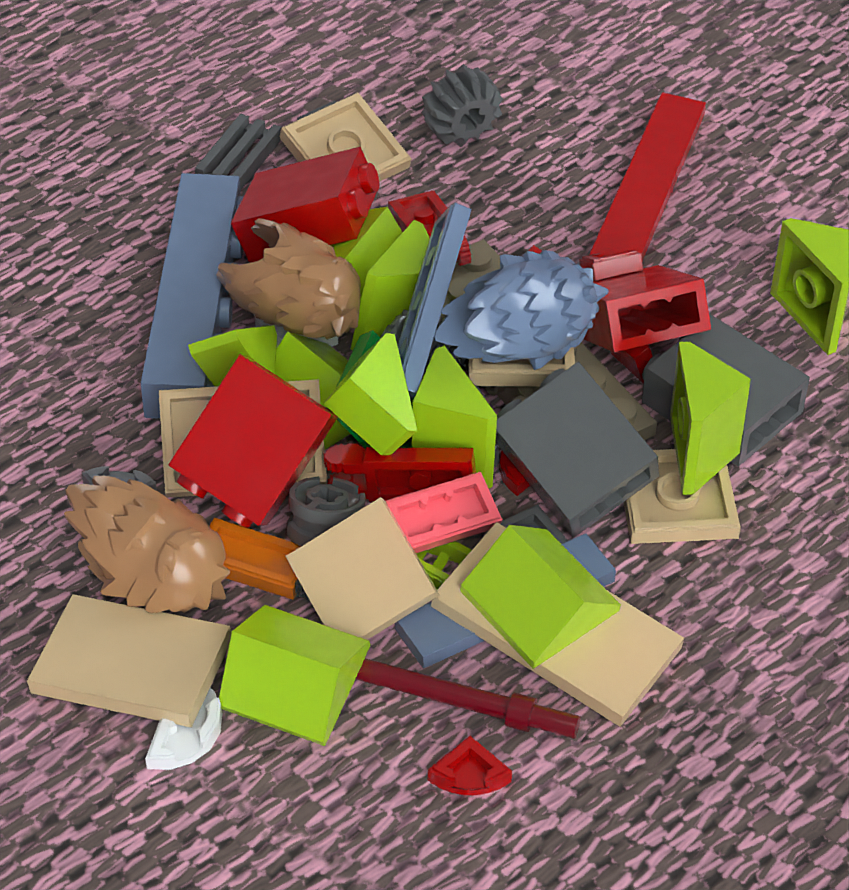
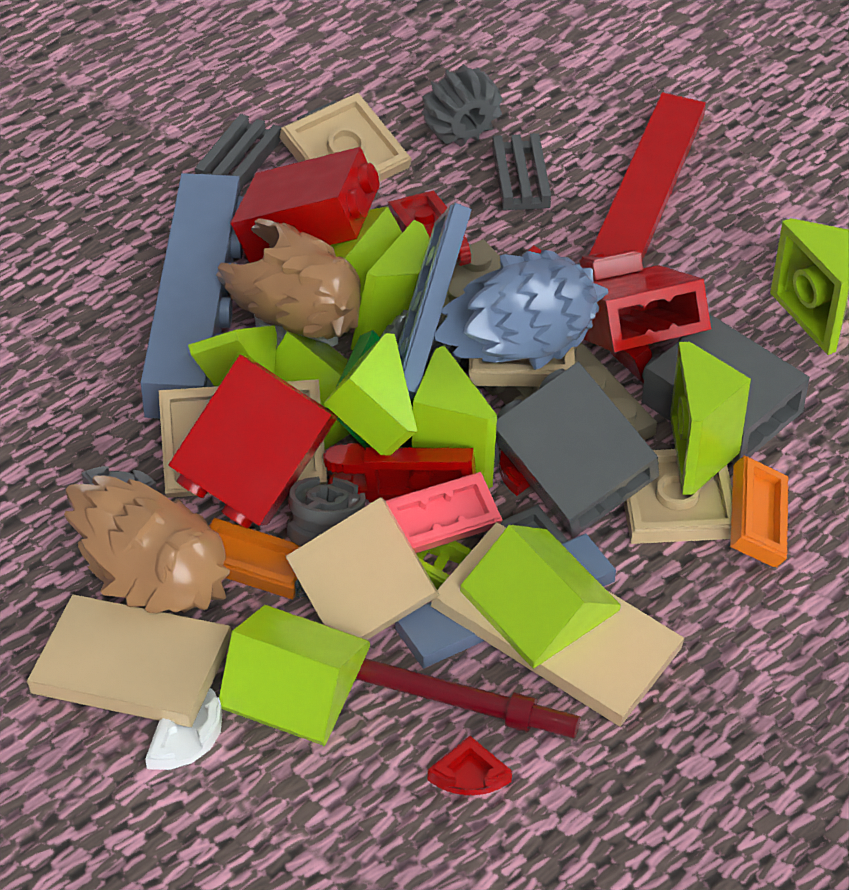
none -> dark grey tile [492,133,551,211]
none -> orange tile [730,455,788,567]

